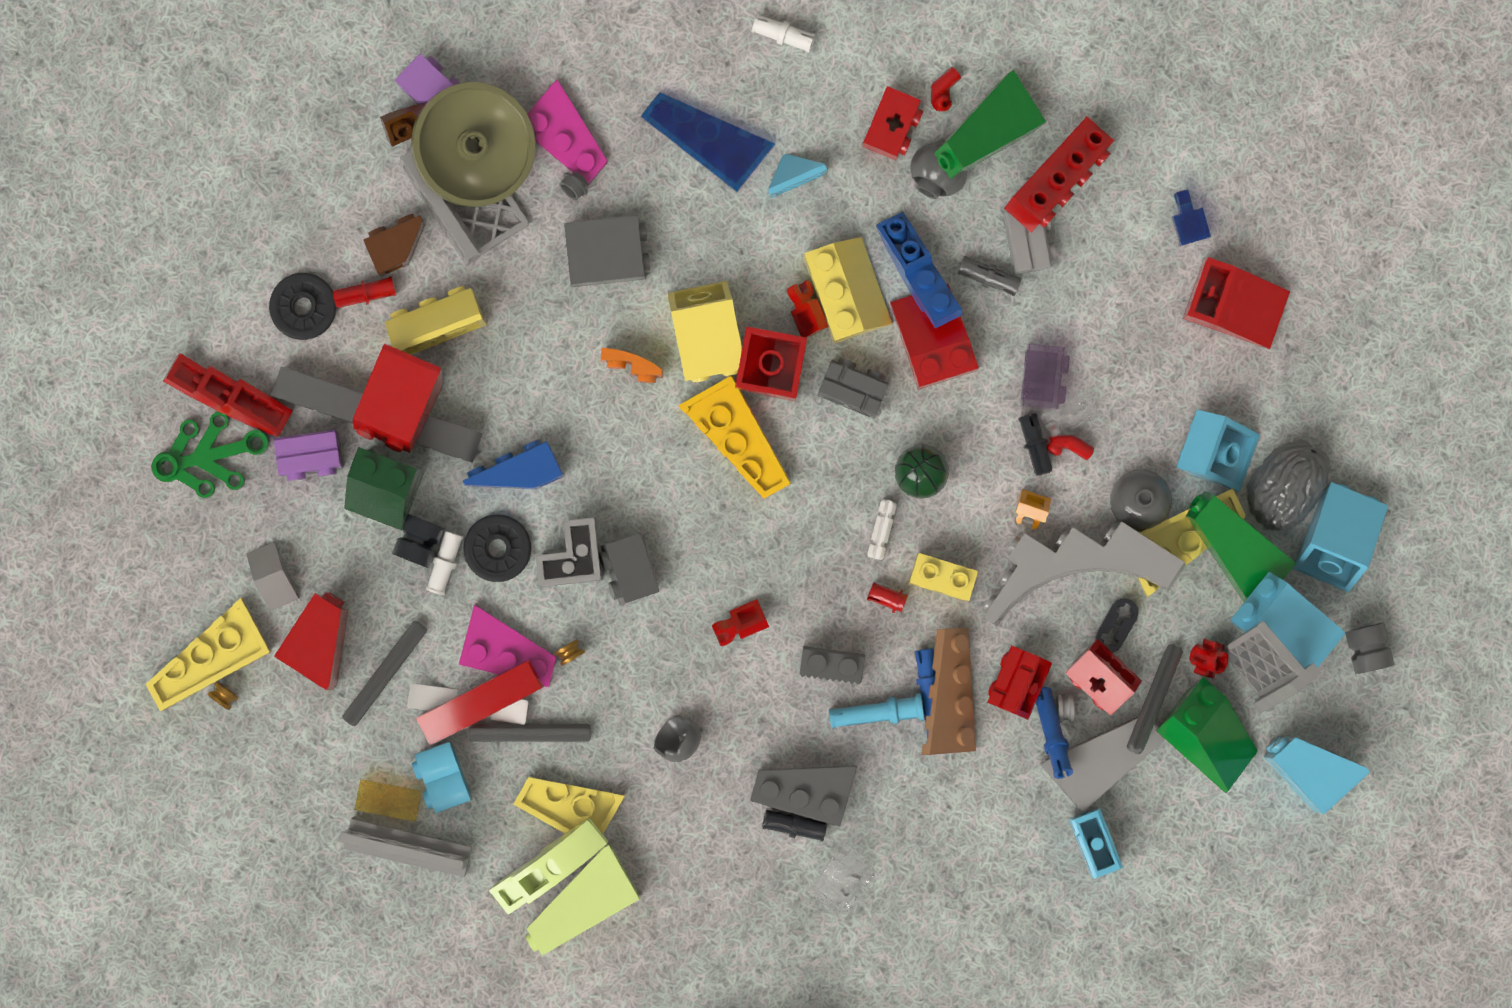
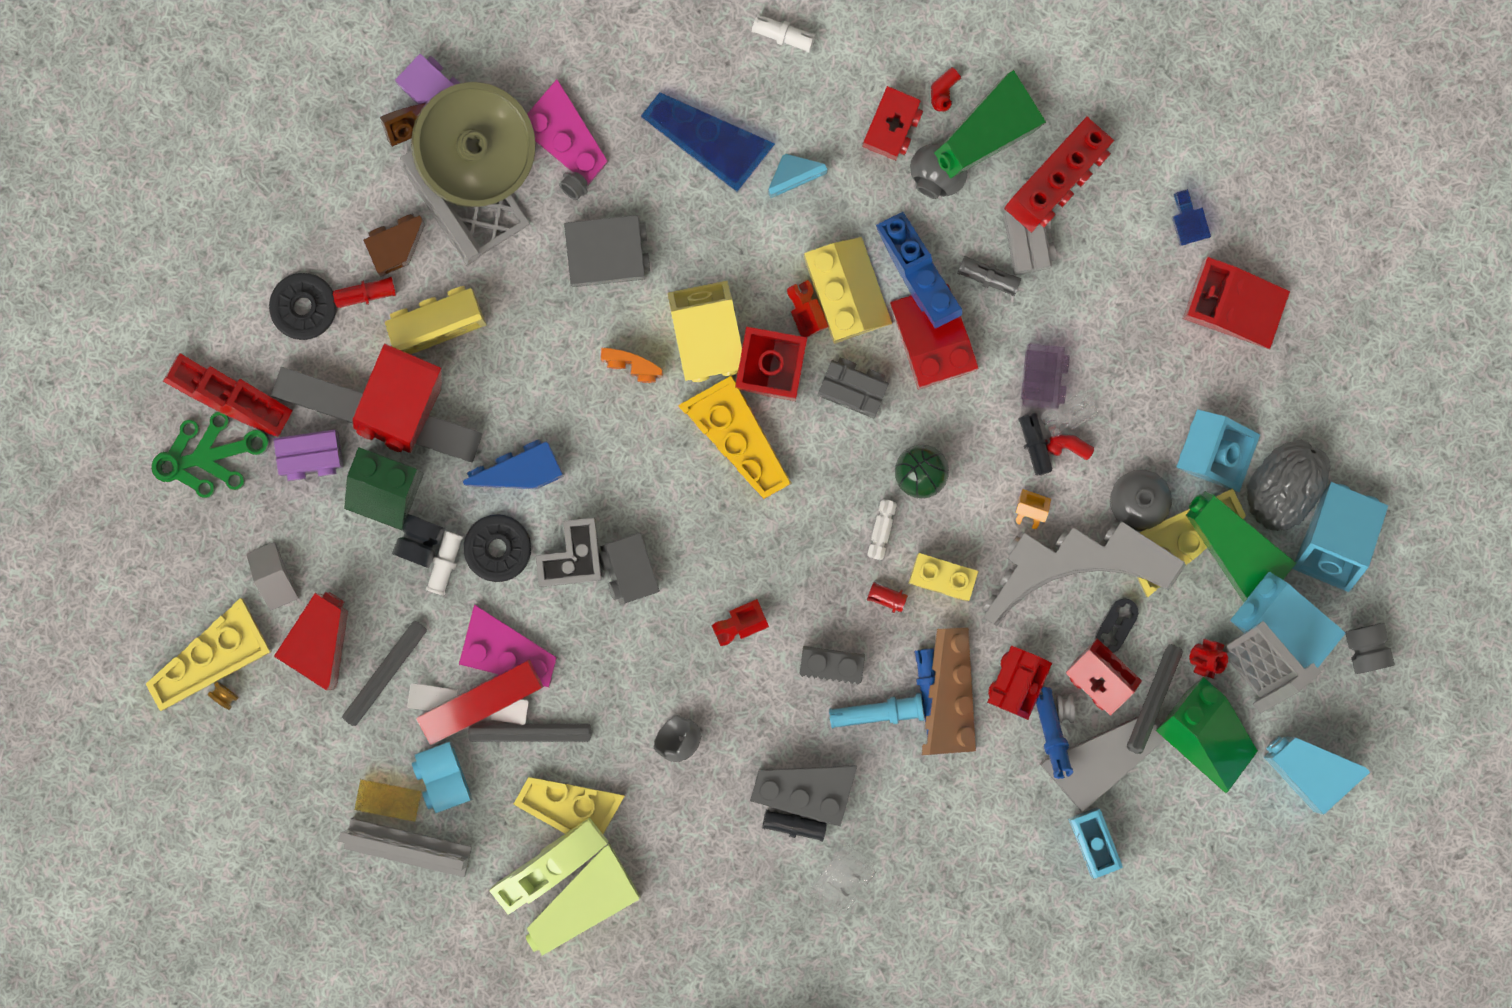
pearl gold bush [554,639,585,666] -> none

